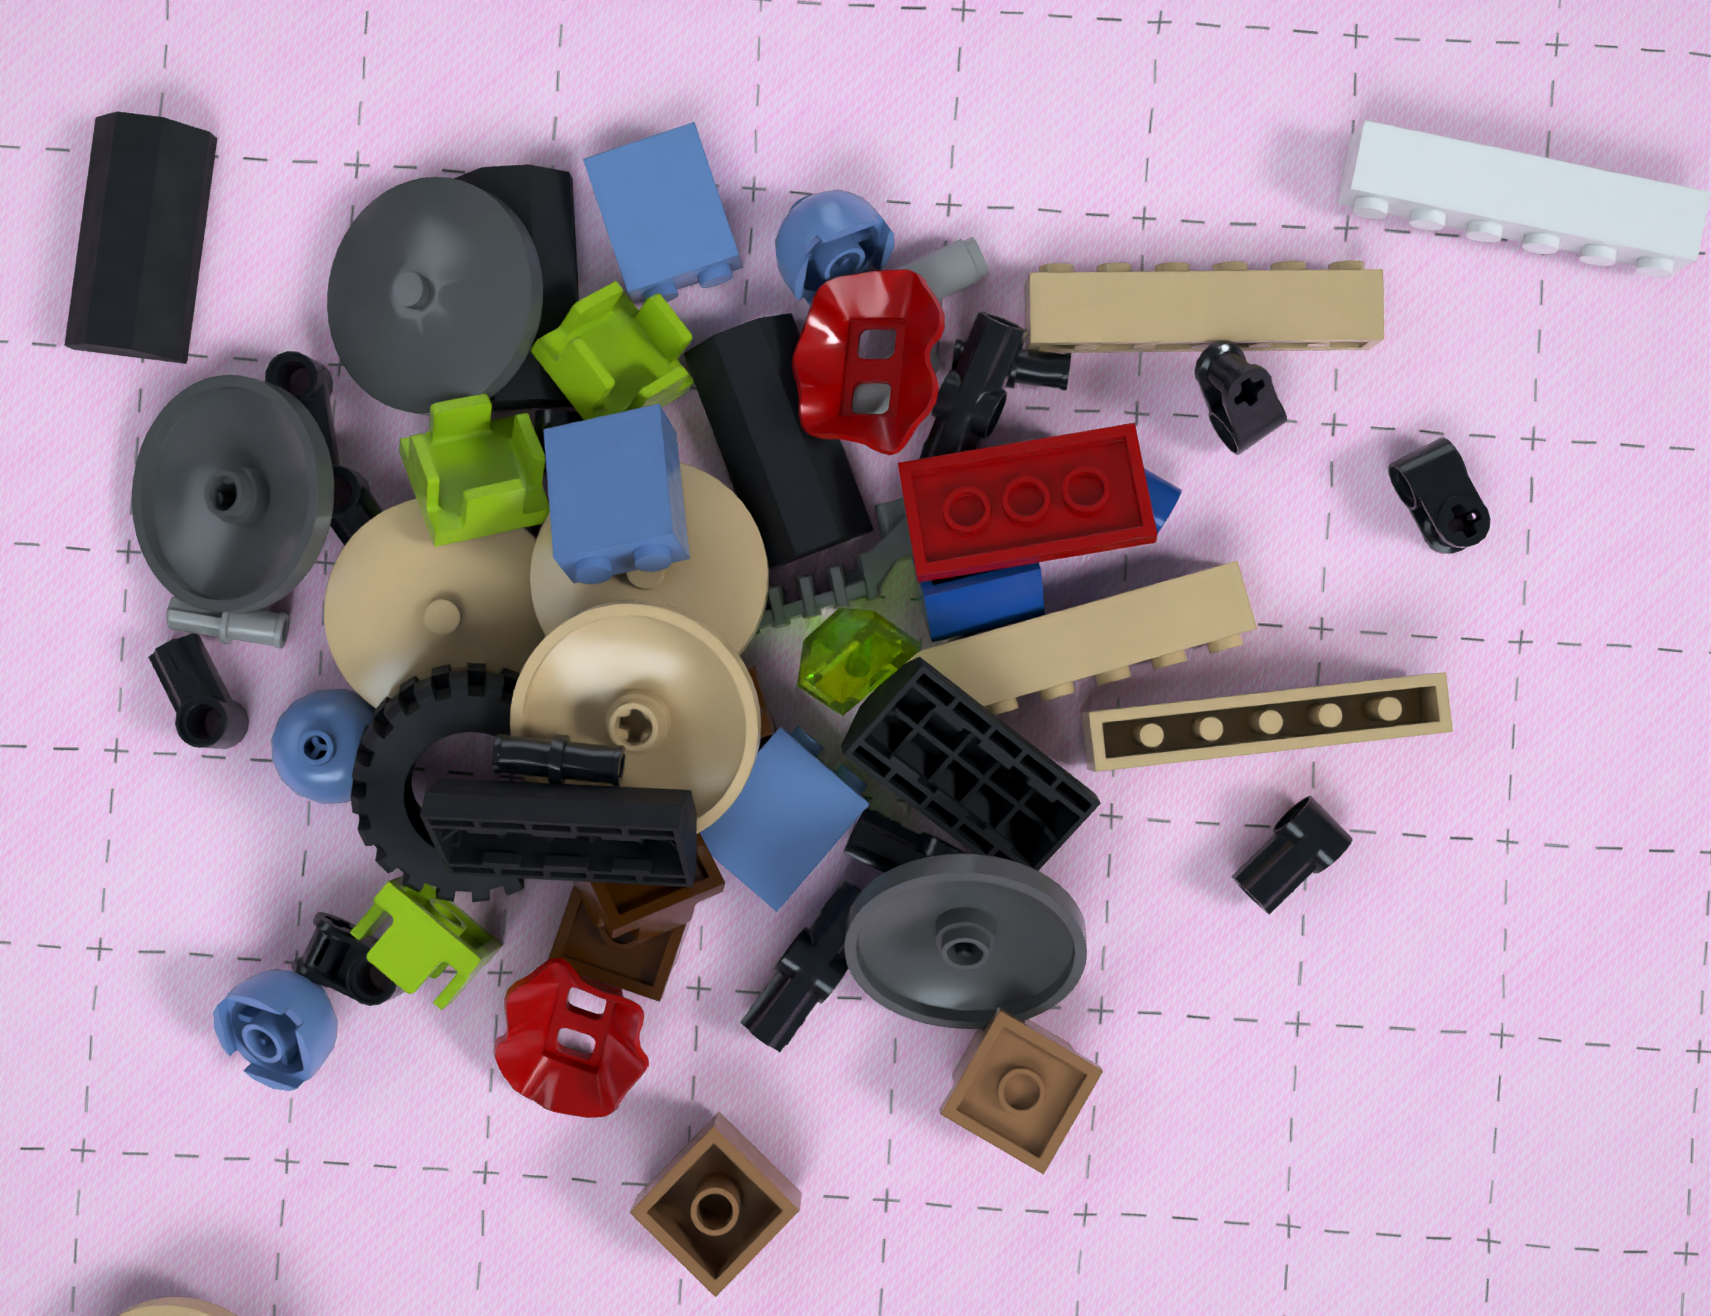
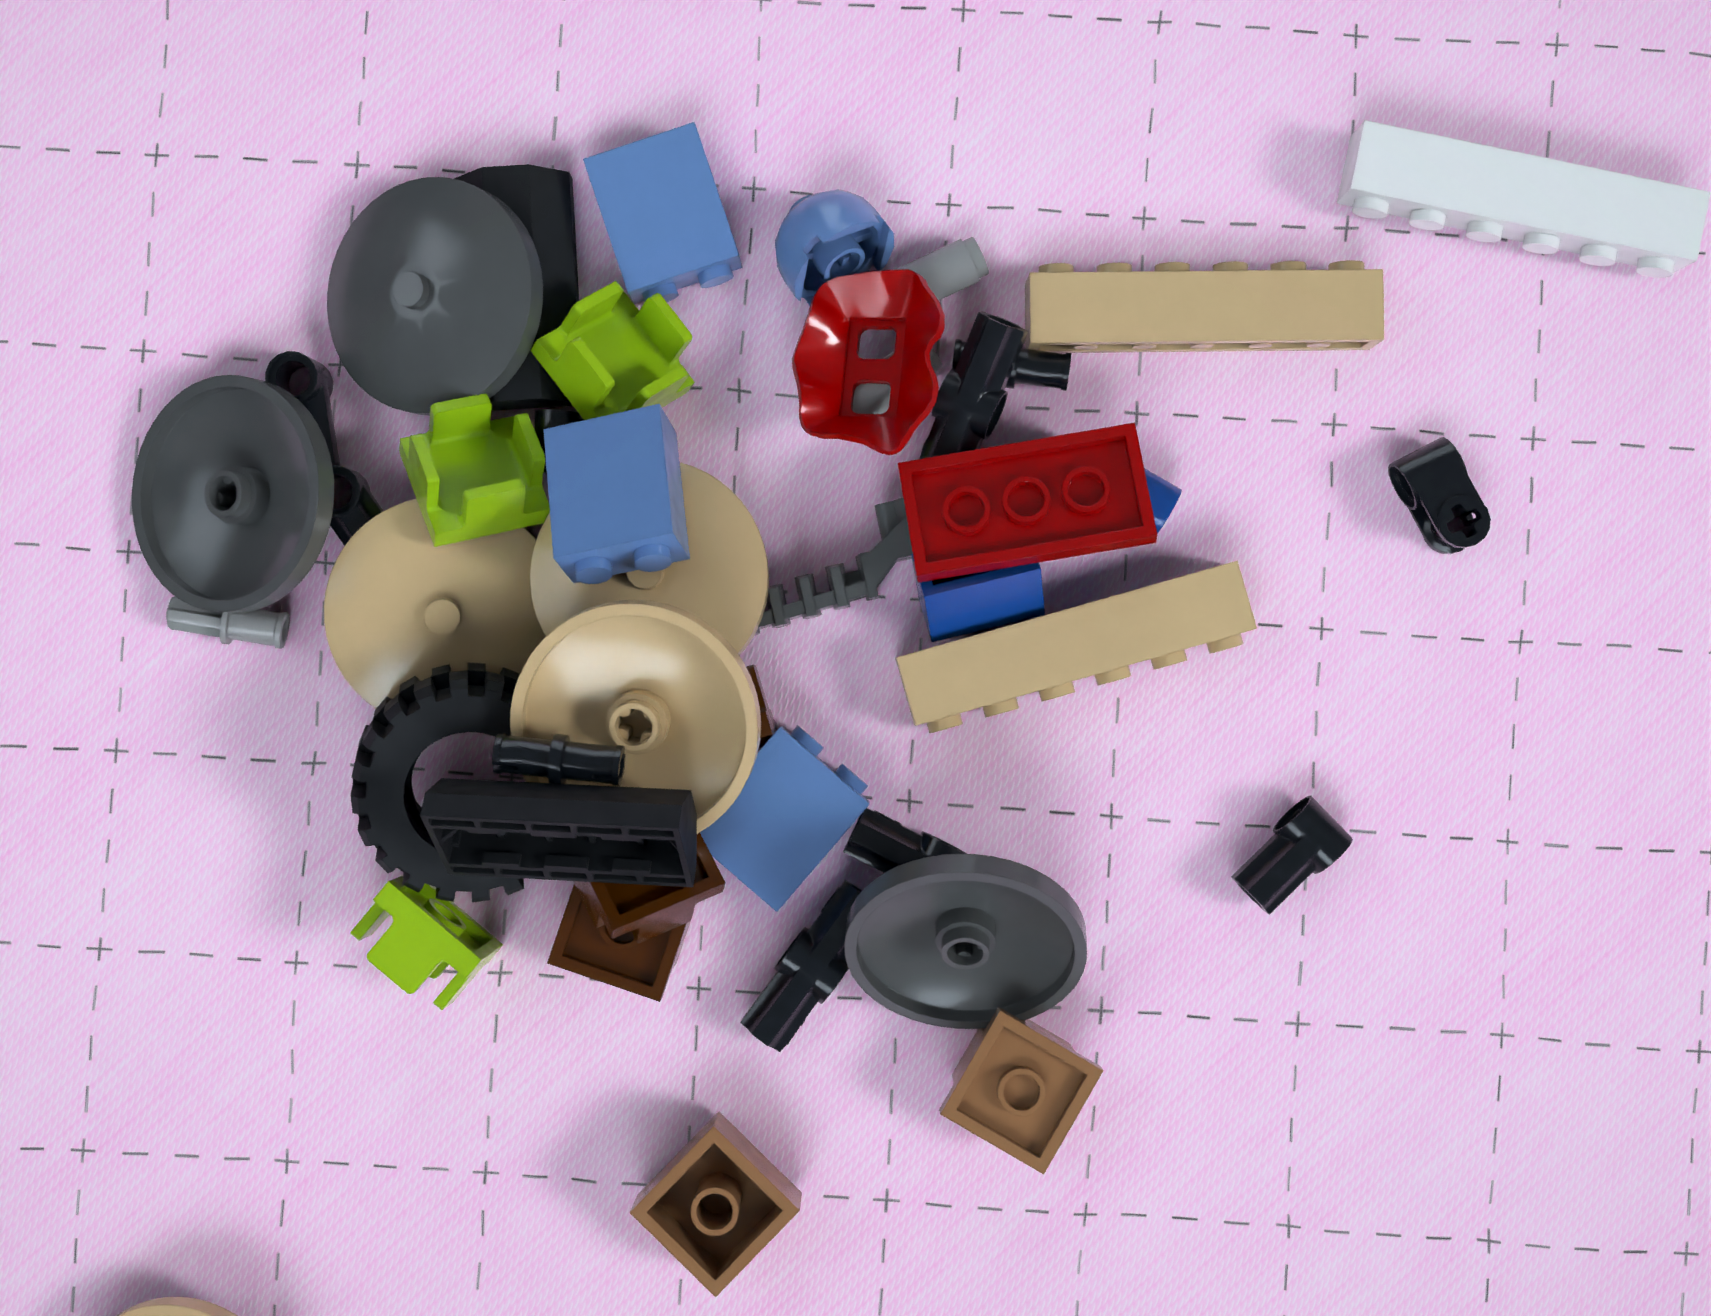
black piece [64,111,217,364] -> none
black piece [148,633,249,749] -> none
medium blue cylinder [213,969,338,1091] -> none
medium blue cylinder [271,689,376,804] -> none
black piece [291,912,405,1006] -> none
red piece [493,958,649,1118] -> none
black piece [684,313,874,570] -> none
clear neon green slope [797,607,921,716] -> none
black piece [841,656,1101,871] -> none
tan brick [1081,672,1453,772] -> none
black piece [1194,340,1287,455] -> none

